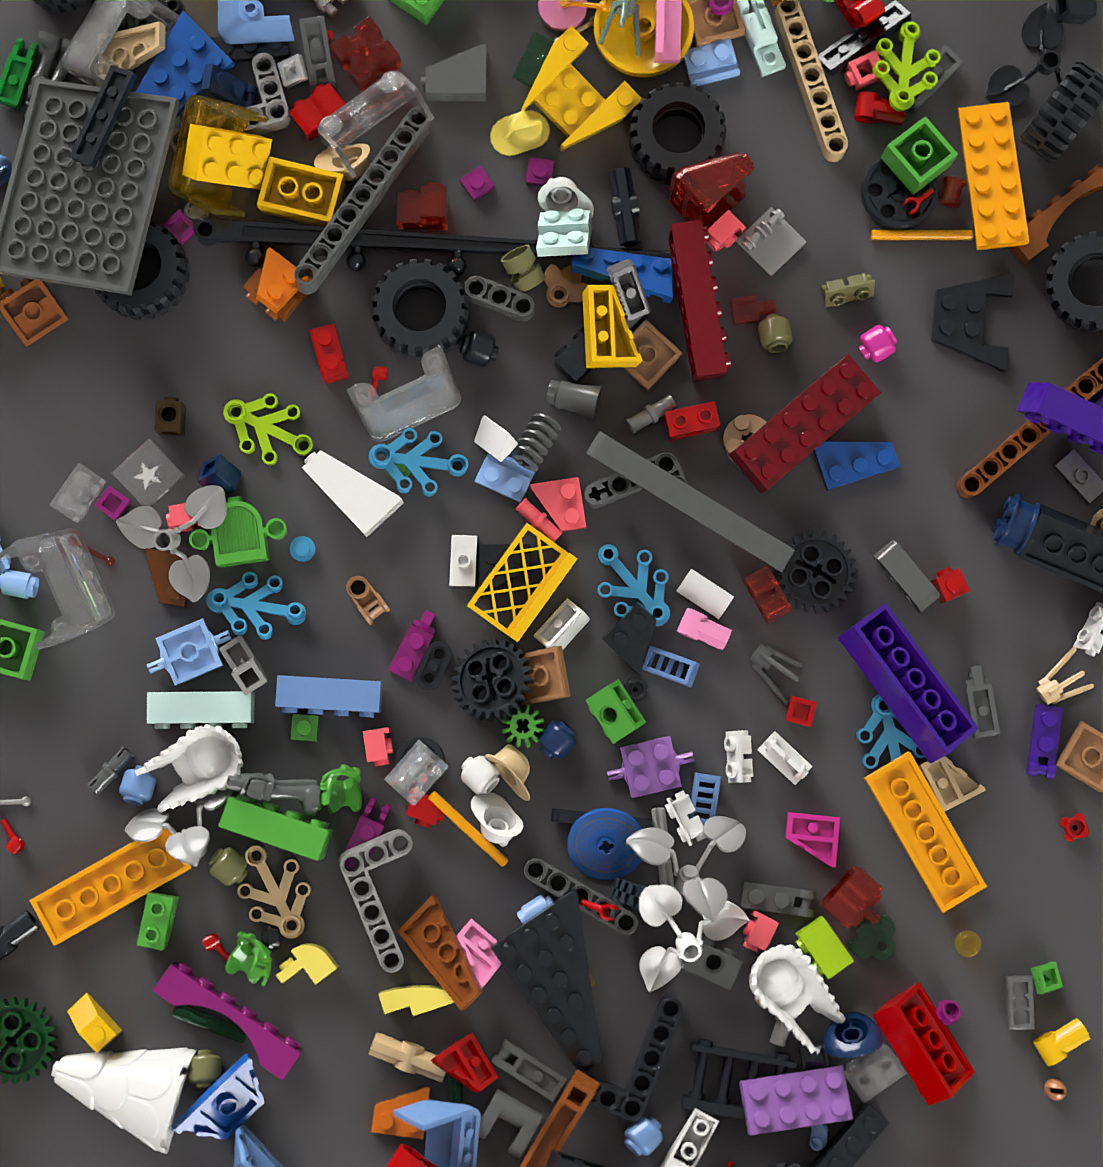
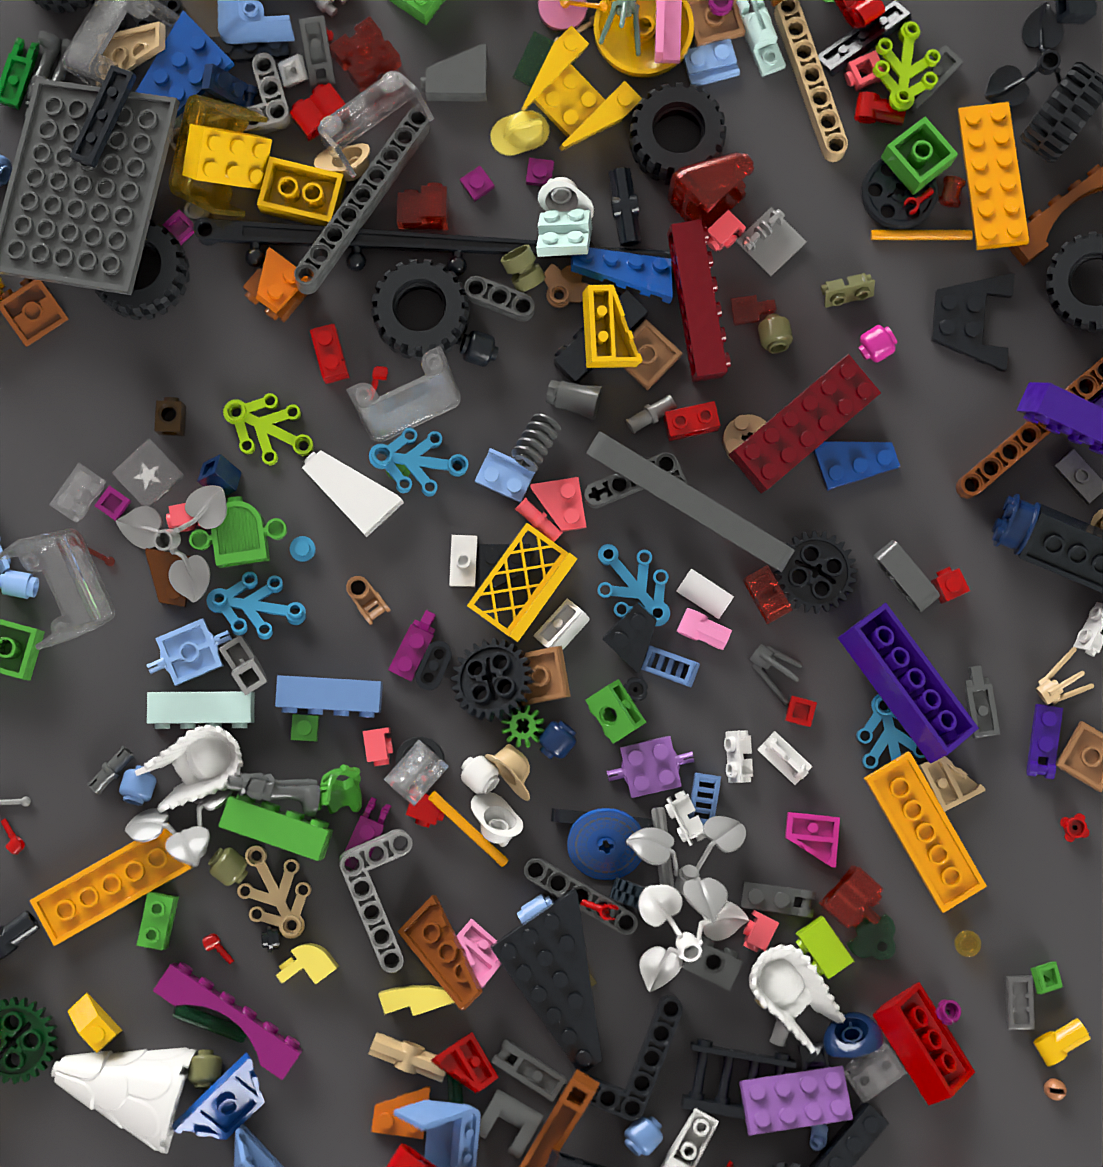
bright green helmet [225,931,272,986] -> none
white slope [474,415,518,462] -> none
flat silver brick [607,259,651,320] -> none

